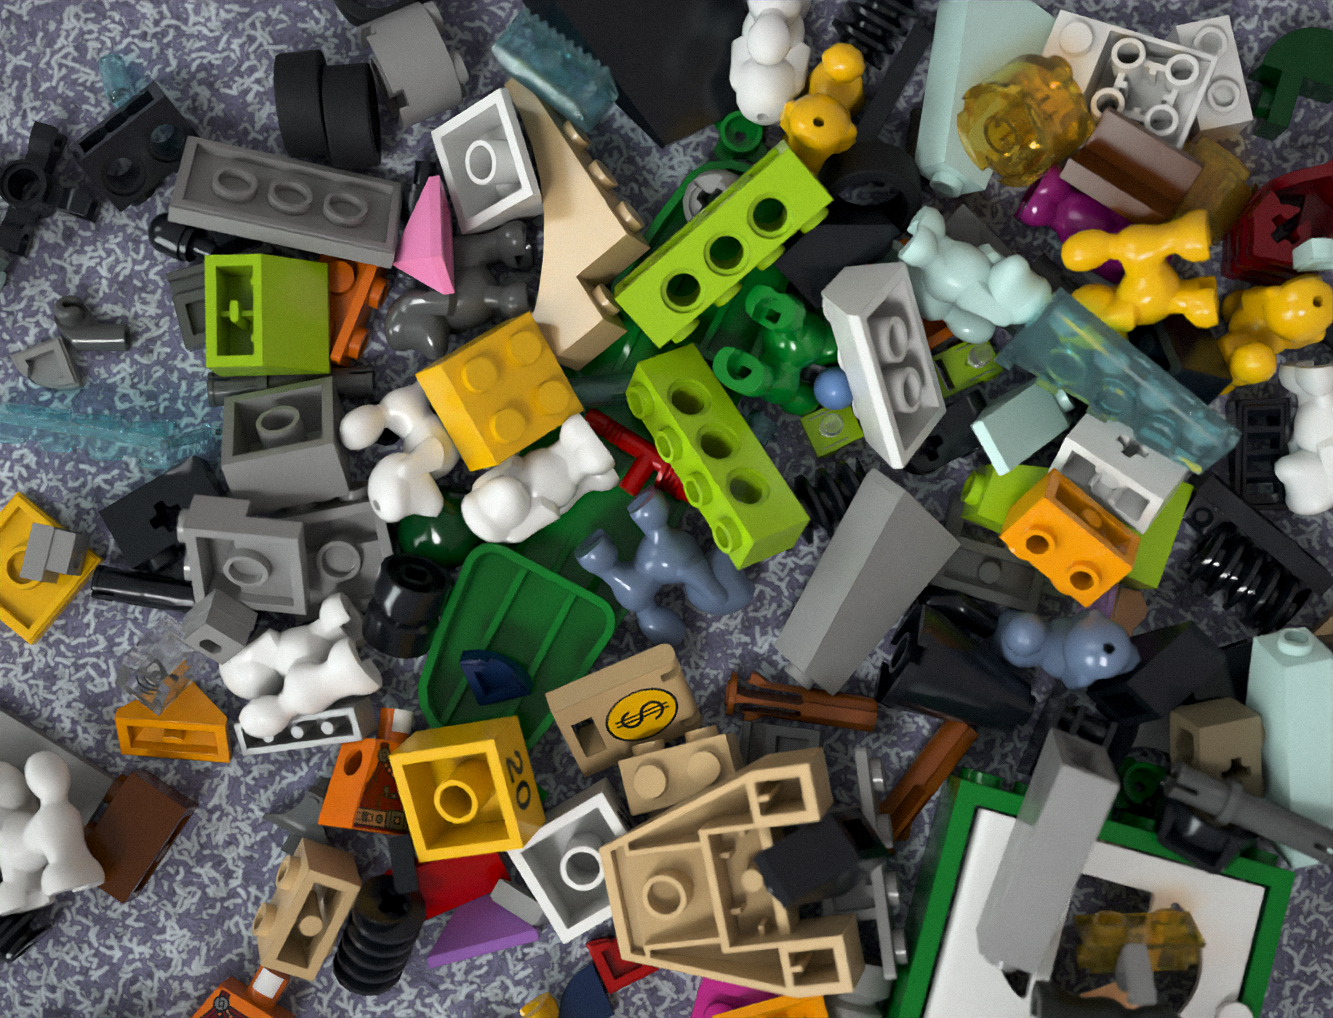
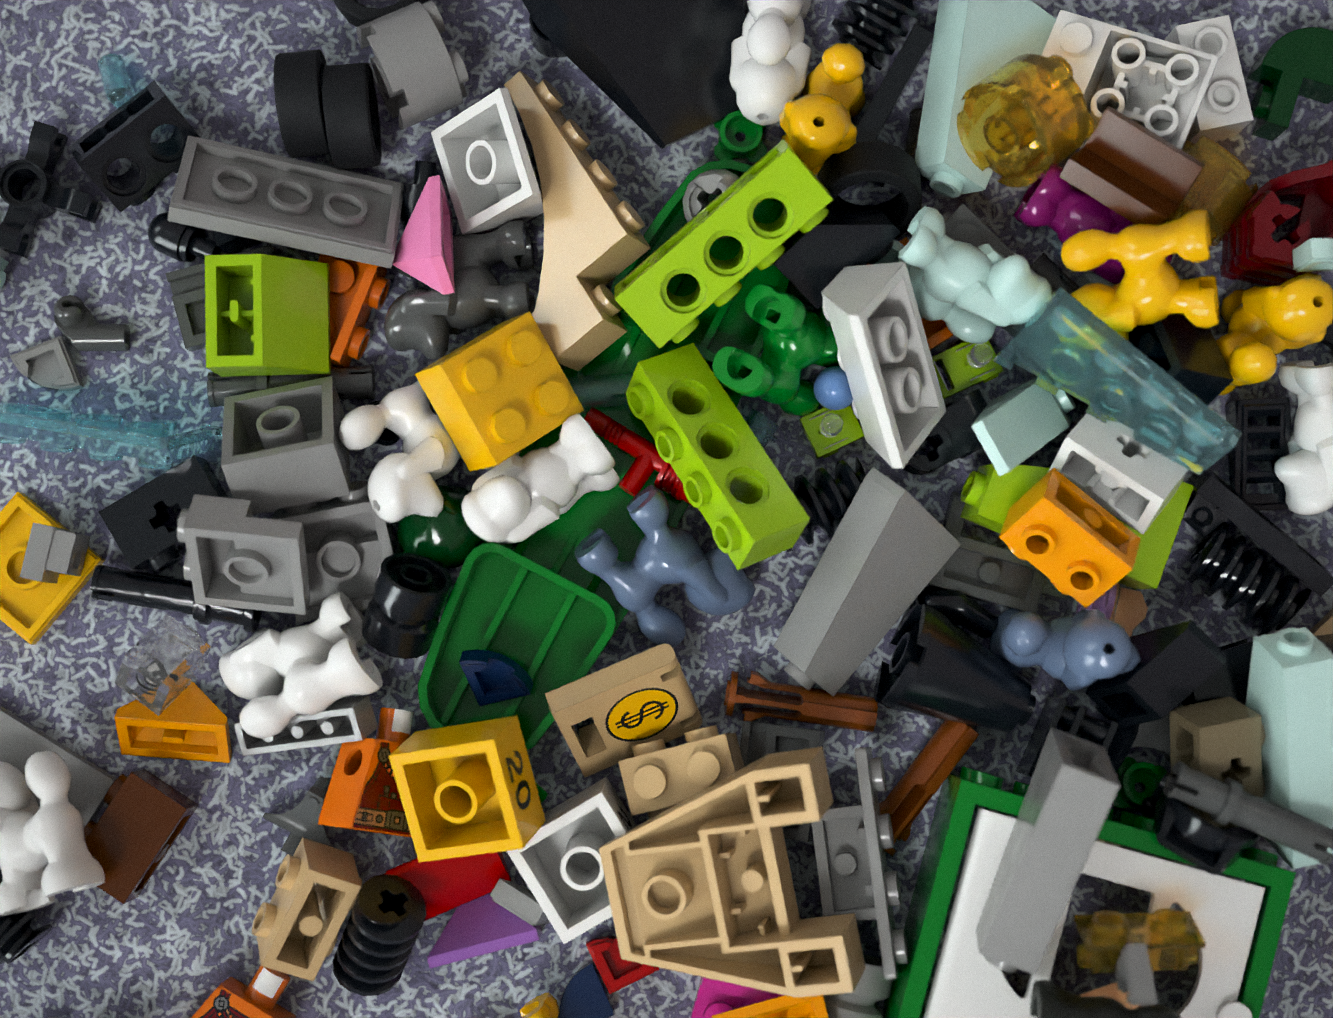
light grey piece [181,588,258,665] -> none
black tile [388,833,420,894] -> none
clear light blue brick [491,8,619,133] -> none
black slope [752,808,891,909] -> none

